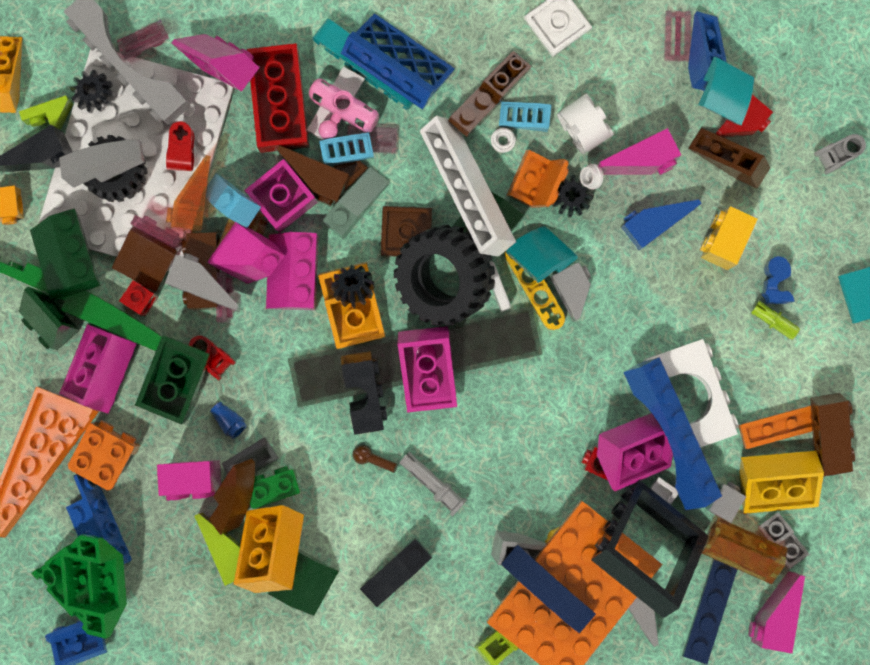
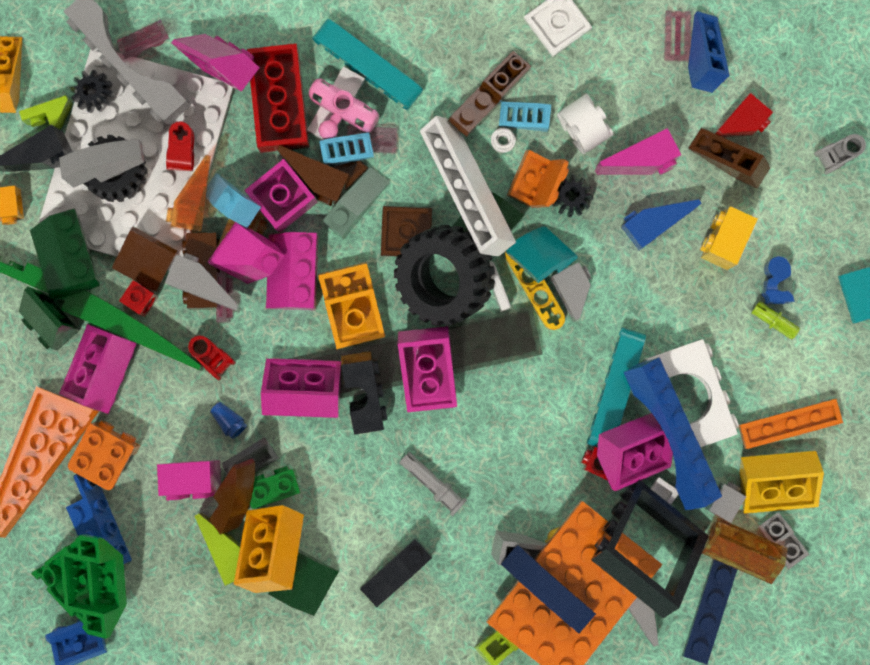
clear pink plate [130,215,182,252] -> none
dark green slope [135,335,210,425] -> none
black gear [331,264,375,309] -> none
blue fence [341,13,455,110] -> none
reddish brown bar [352,445,398,473] -> none
white plate [580,164,603,189] -> none
teal slope [698,57,754,125] -> none
dark pink slope [748,571,805,654] -> none
reddish brown brick [810,393,855,477] -> none
none -> dark pink slope [261,358,341,418]
none -> teal beam [587,327,646,448]

